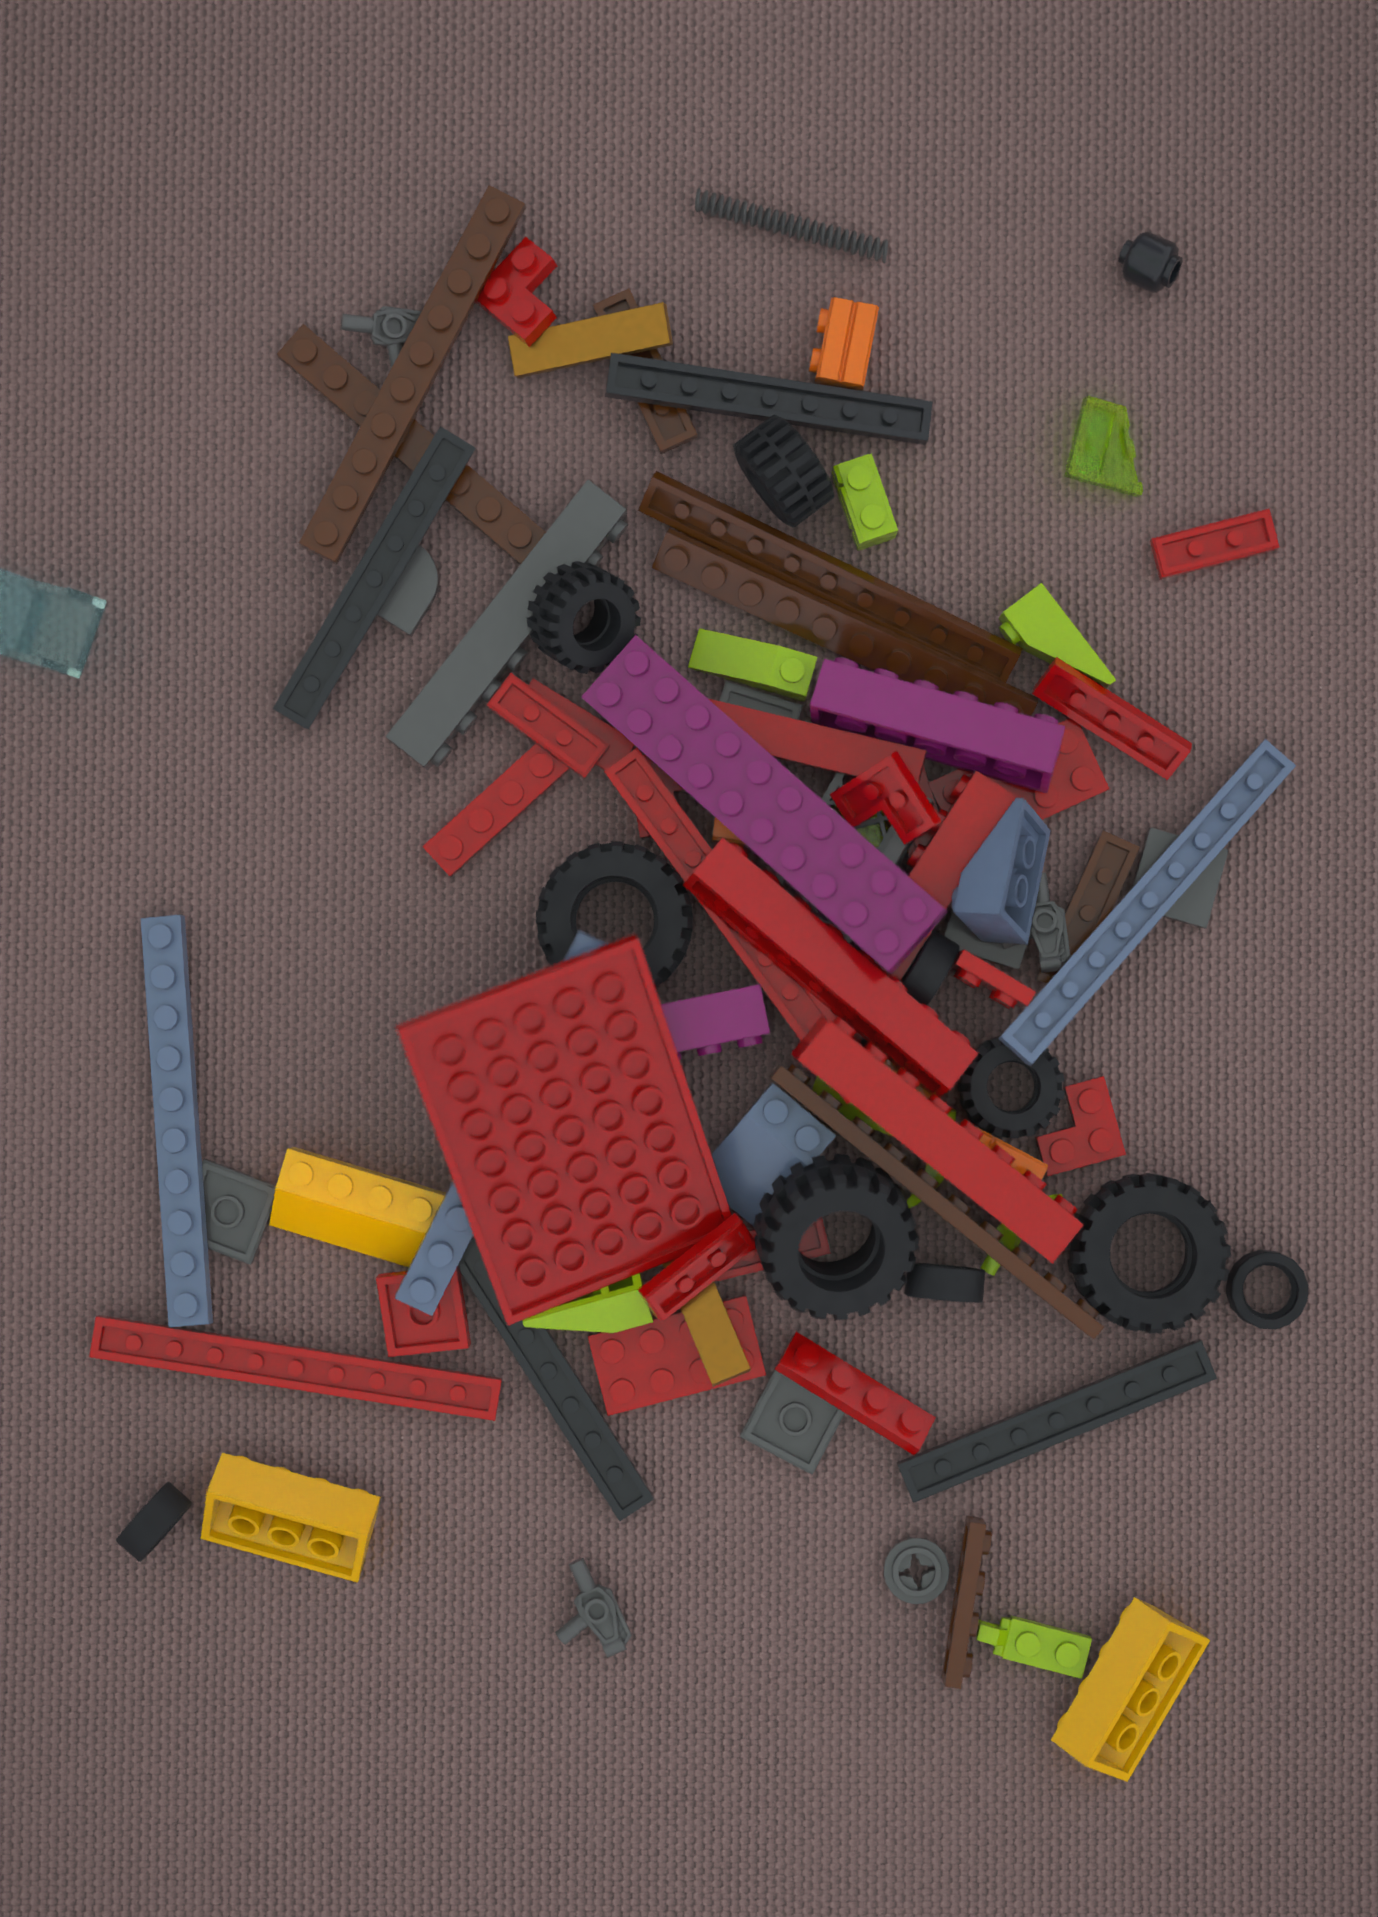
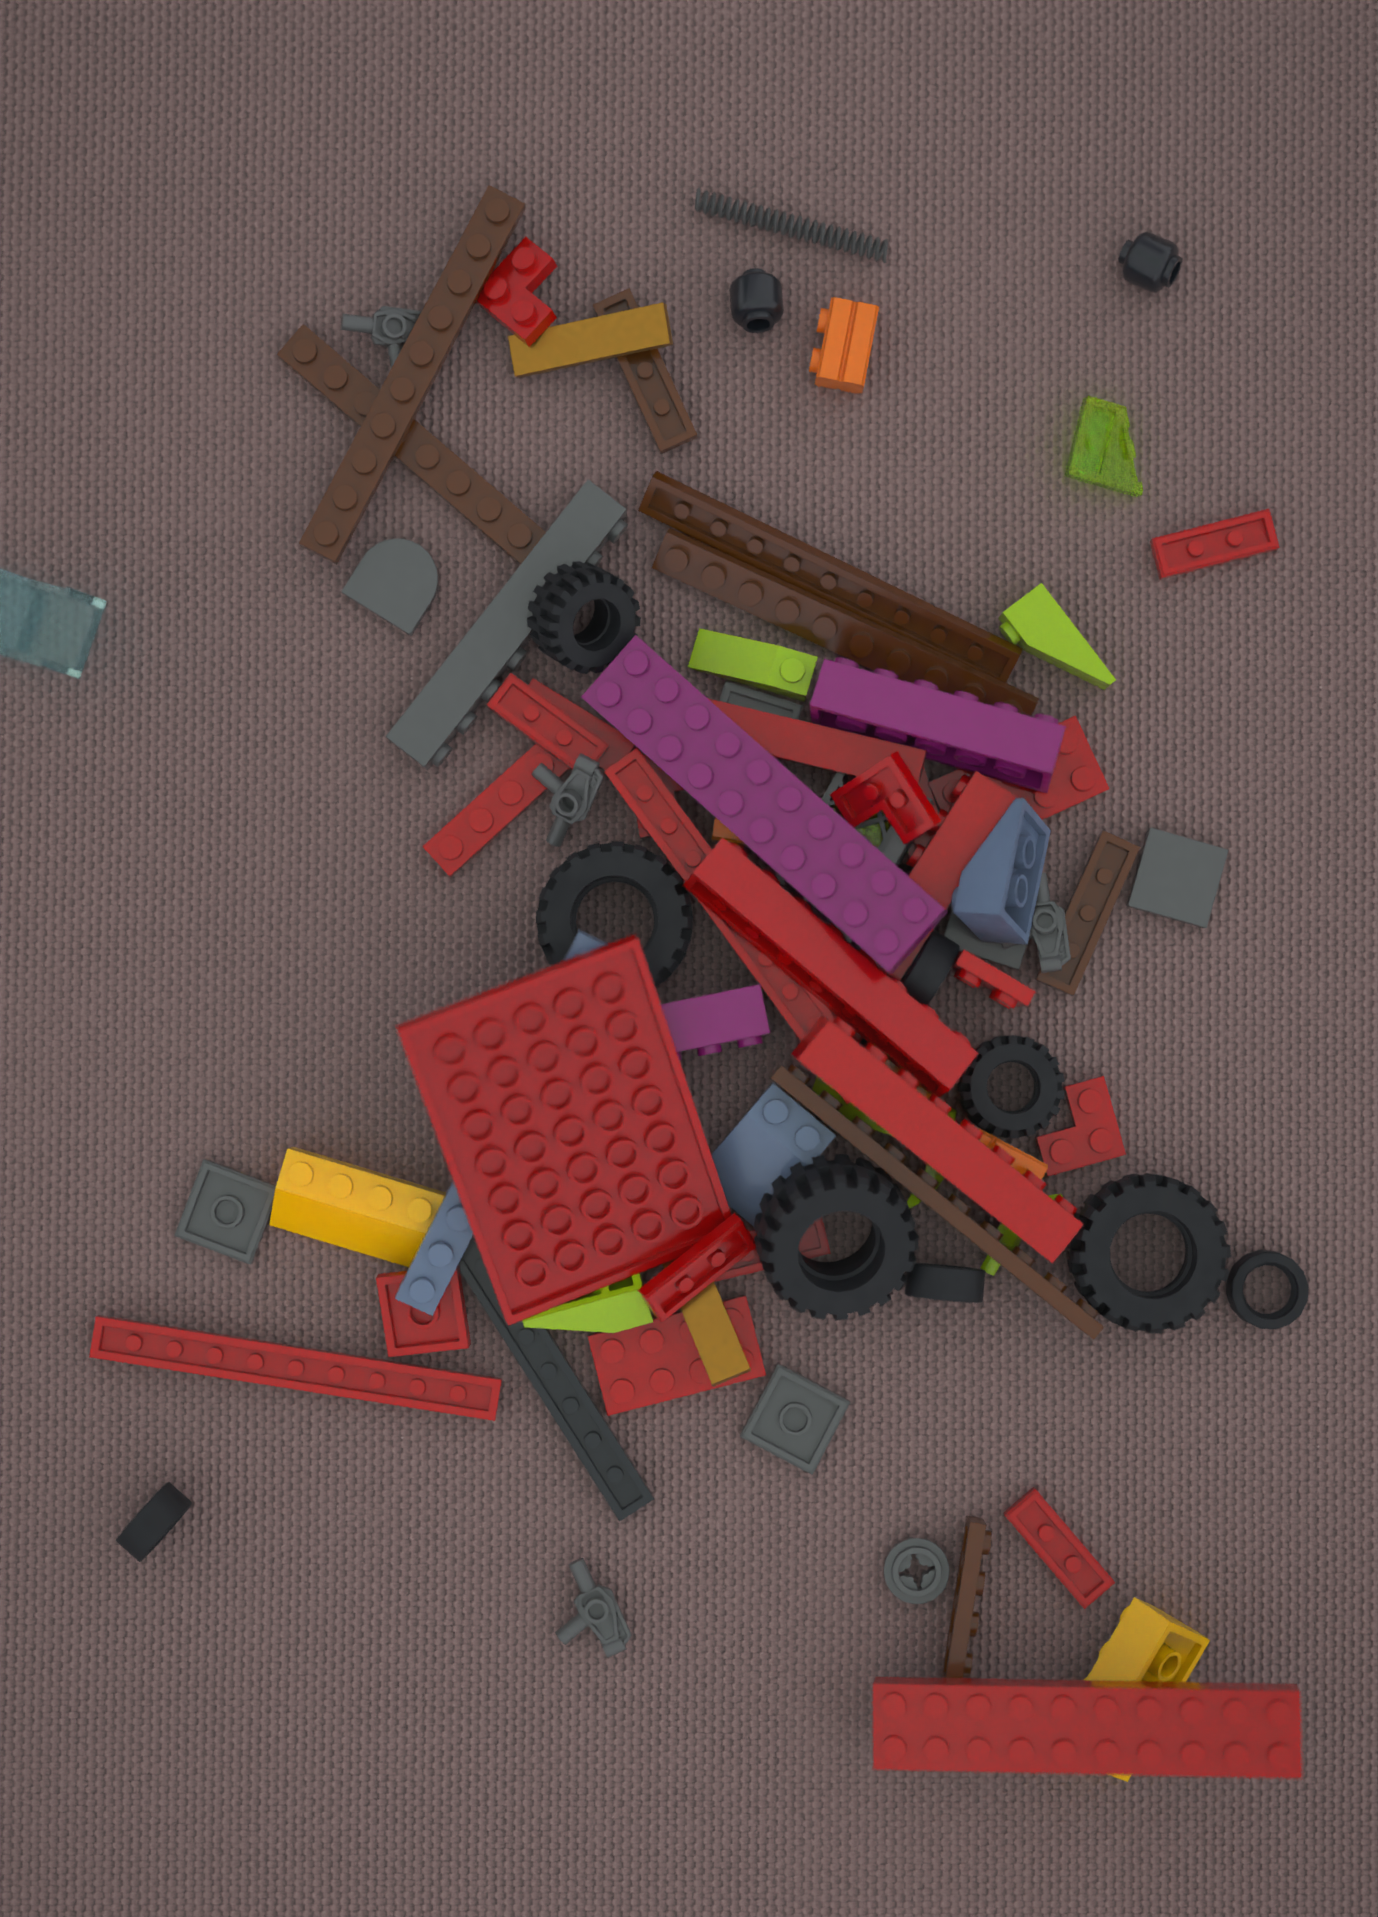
sand blue plate [141,915,213,1327] -> none
yellow slope [200,1453,380,1583] -> none
black plate [273,426,476,730] -> none
black plate [605,353,933,445] -> none
black tyre [734,414,834,528] -> none
red plate [775,1331,936,1455] -> none
lime brick [831,453,898,551] -> none
black plate [896,1339,1217,1503] -> none
lime hinge [976,1615,1092,1679] -> none
sand blue plate [998,739,1296,1066] -> none
red plate [1032,657,1192,780] -> none
none -> dark grey piece [531,753,604,847]
none -> black head [729,268,784,333]
none -> red brick [873,1677,1302,1779]
none -> red tile [1003,1487,1115,1609]

